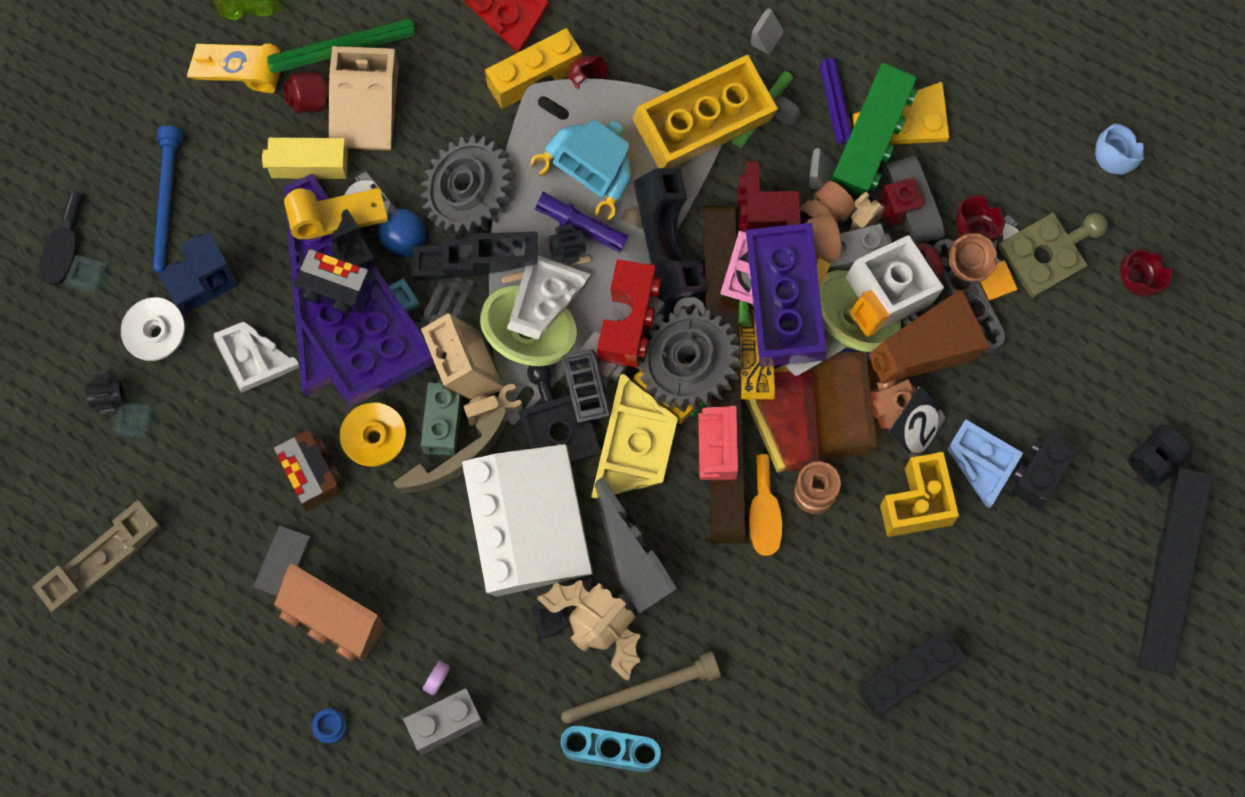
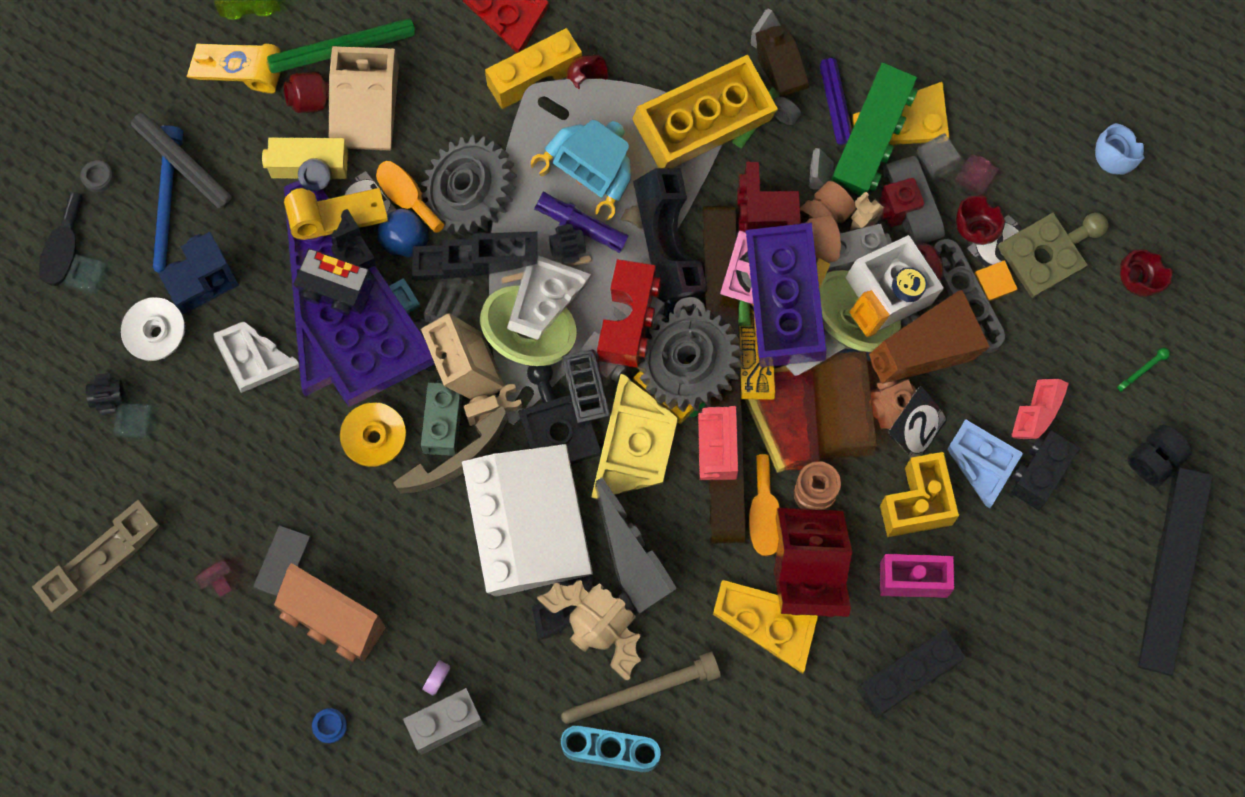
brick [272,429,343,511] -> none
nougat hair [948,233,997,282] -> none
none -> dark grey tile [80,160,114,192]
none -> dark grey axle [131,113,232,208]
none -> clear pink tile [195,557,232,597]
none -> tile [298,158,331,191]
none -> light orange piece [376,161,444,233]
none -> yellow wing [713,580,818,674]
none -> dark brown slope [755,24,809,97]
none -> dark red bracket [774,508,852,617]
none -> dark pink brick [880,554,954,598]
none -> tile [892,268,927,302]
none -> clear piece [915,133,961,183]
none -> clear pink tile [955,154,999,196]
none -> coral slope [1012,379,1069,439]
none -> green hinge [1116,347,1170,392]

